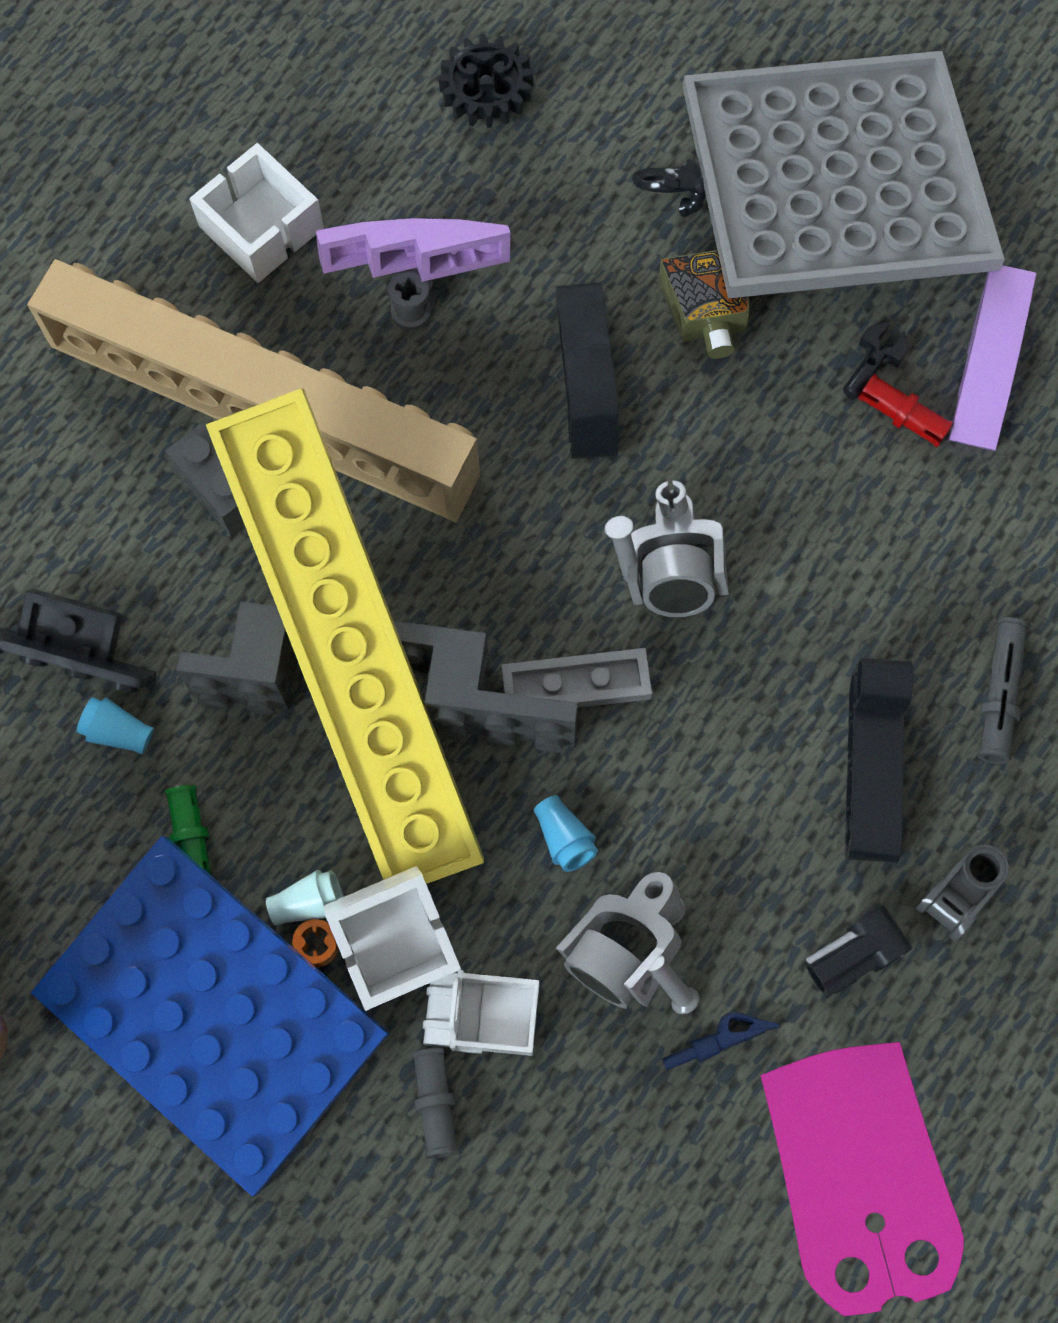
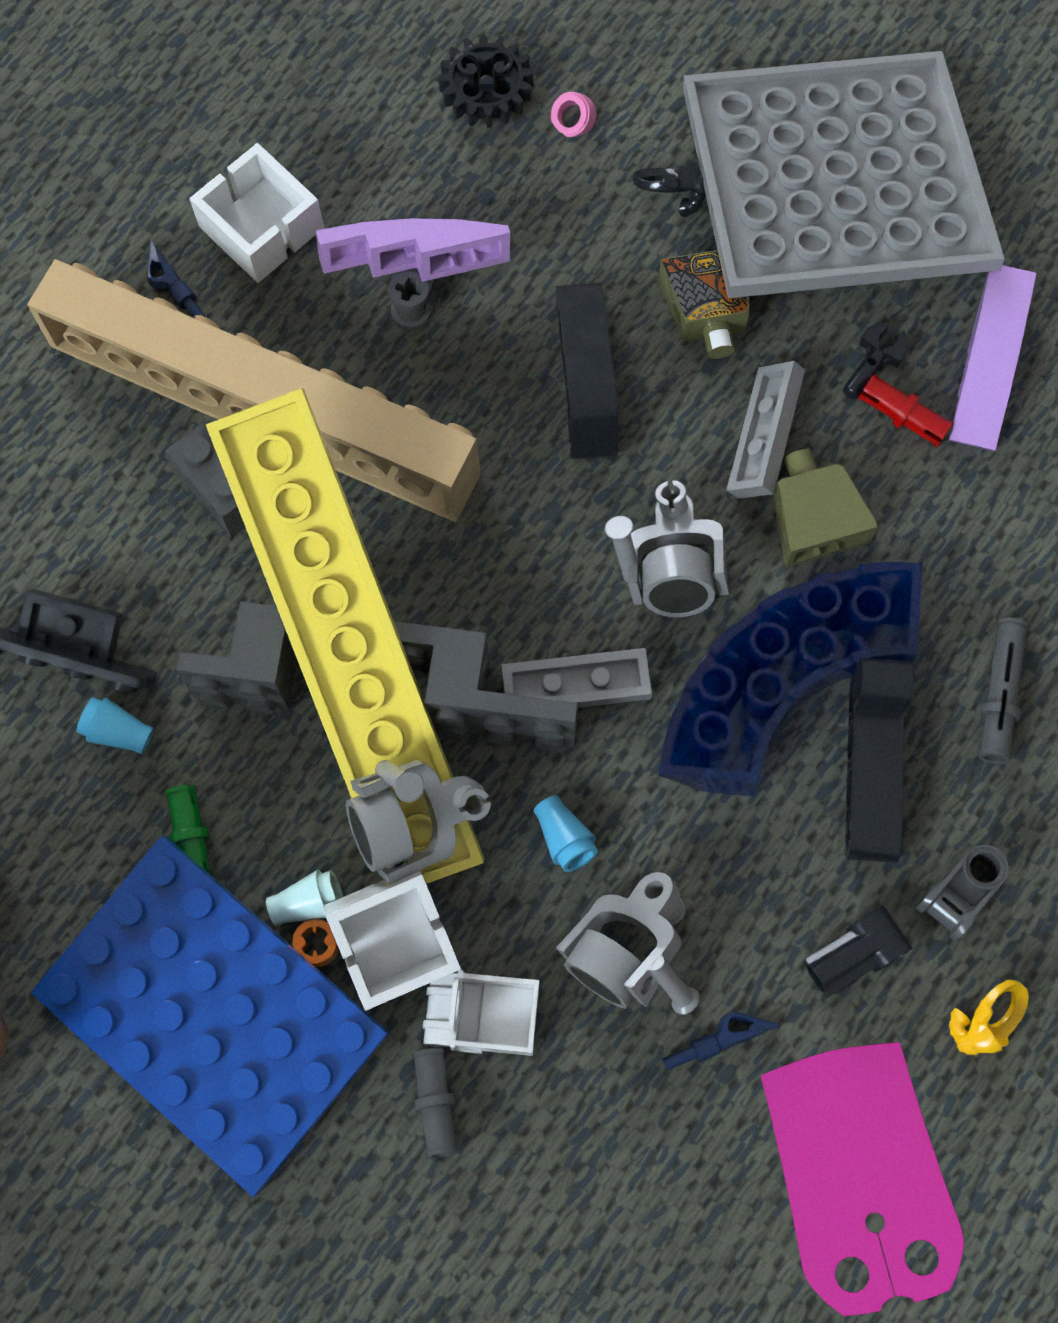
none -> dark blue hand [147,241,206,318]
none -> light grey piece [346,760,491,884]
none -> bright pink piece [551,92,597,137]
none -> clear blue brick [658,562,922,797]
none -> light grey plate [726,361,805,499]
none -> olive torso [773,449,878,568]
none -> yellow piece [949,980,1029,1056]

